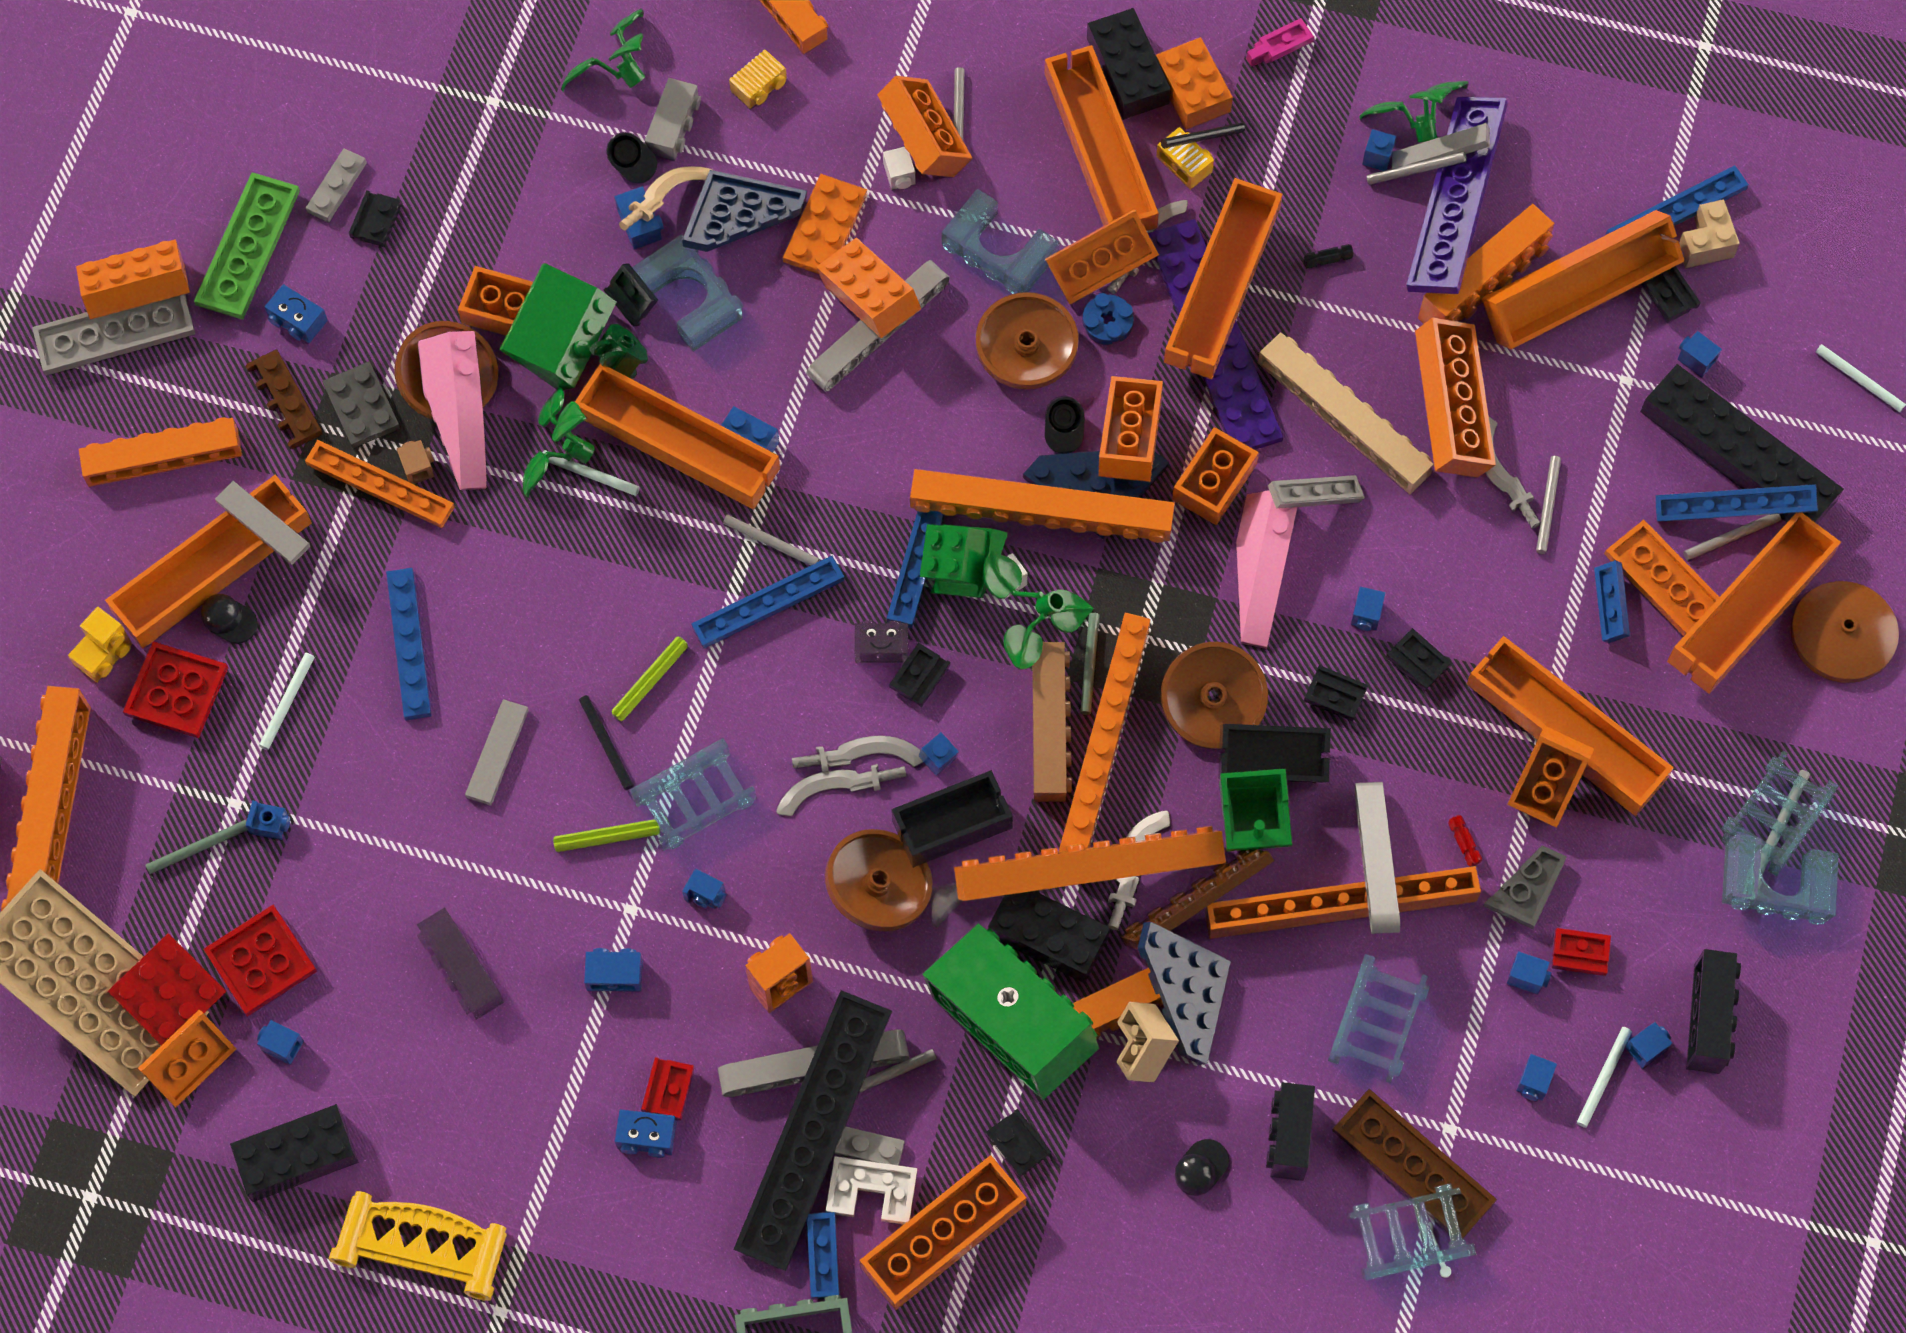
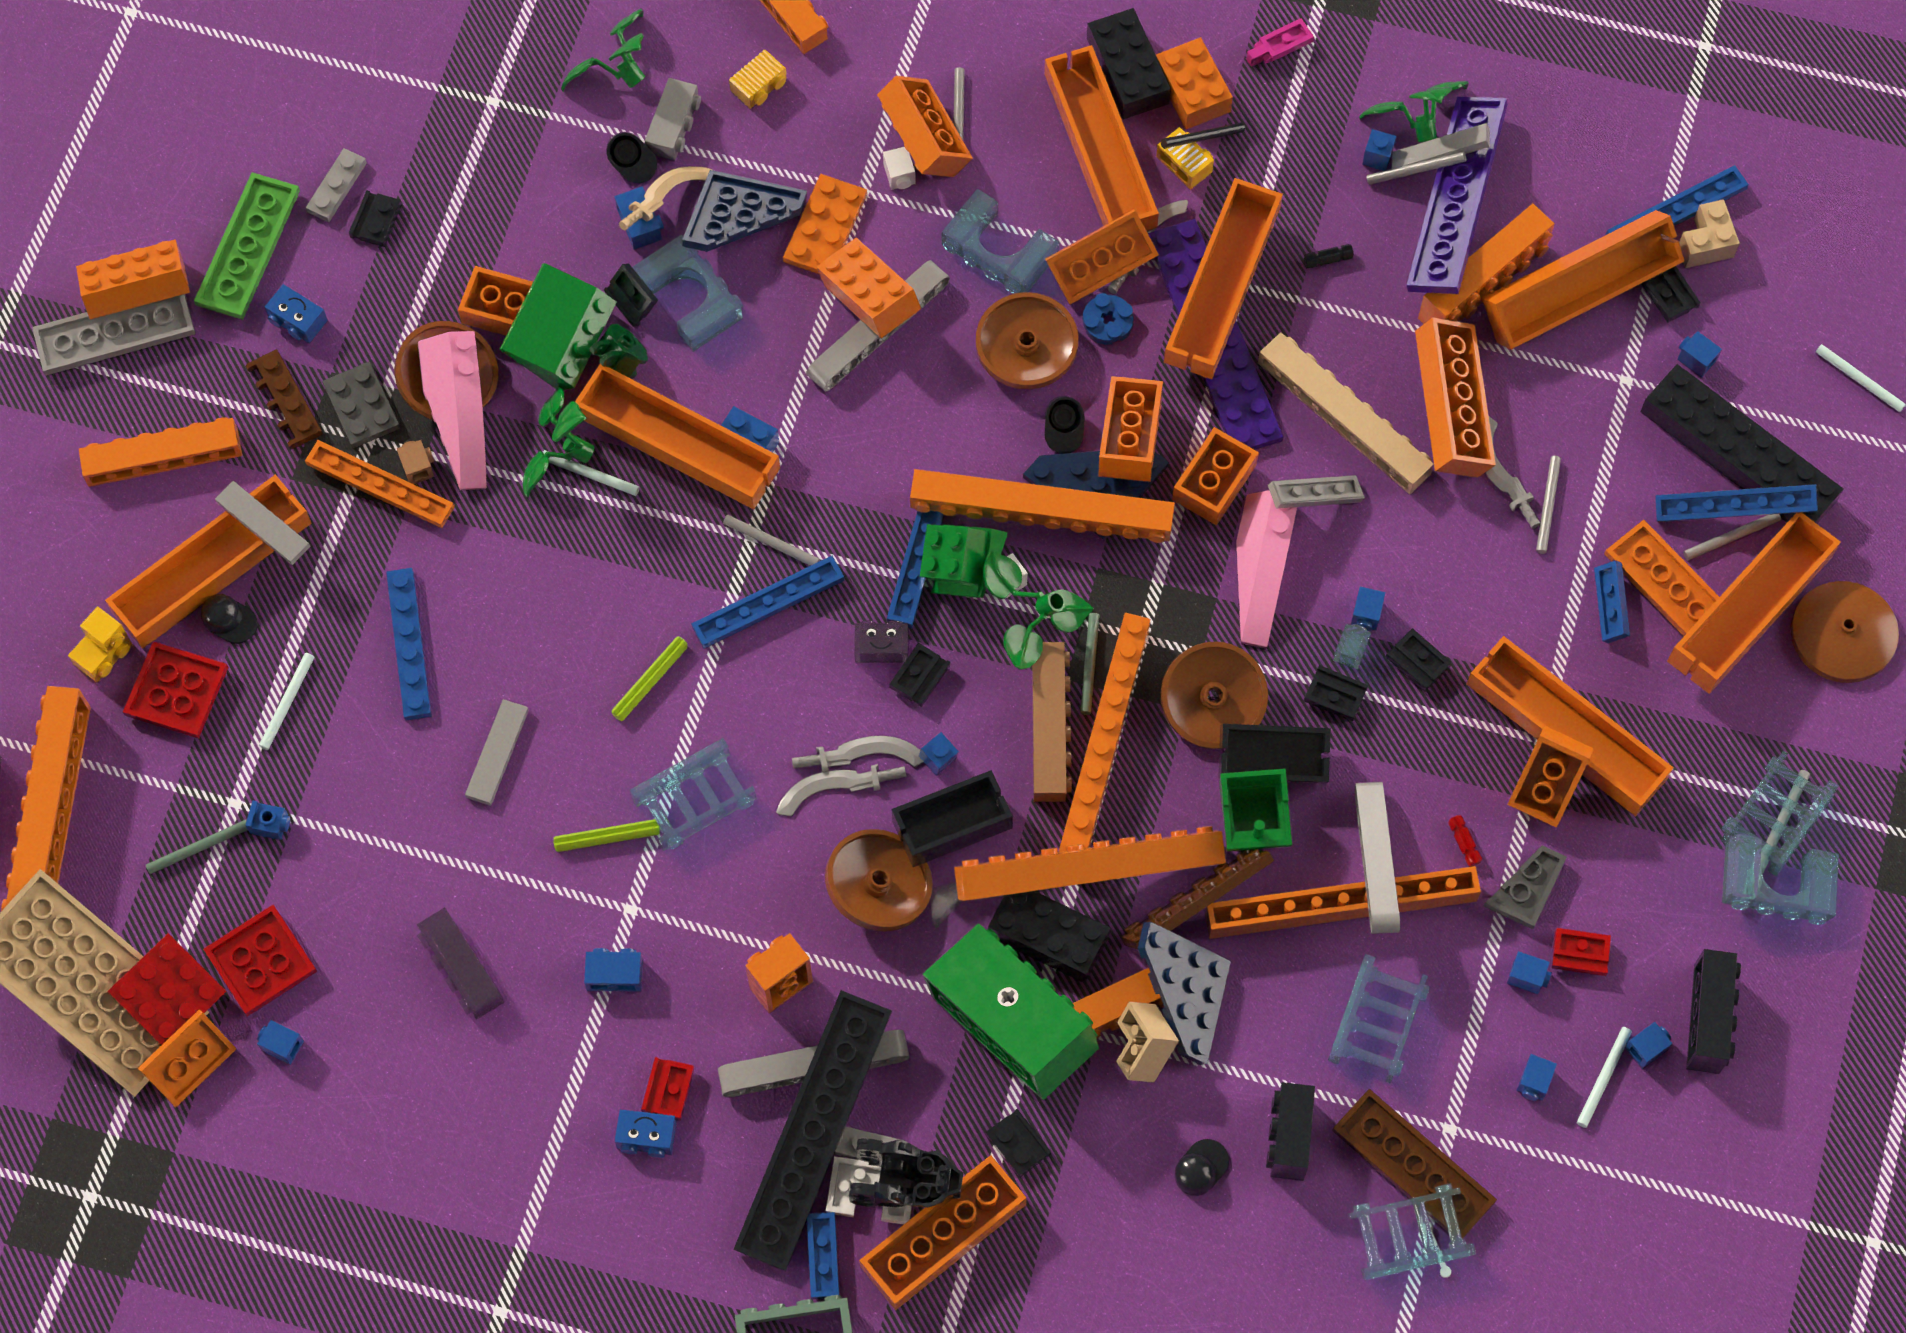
black brick [230,1104,359,1202] -> none
yellow piece [328,1191,507,1301] -> none
black bar [579,695,634,790] -> none
blue brick [682,868,727,909] -> none
light grey bar [859,1049,936,1093] -> none
white sword [1108,811,1170,930] -> none
none -> black animal [849,1138,963,1208]
none -> clear light blue brick [1333,623,1371,670]

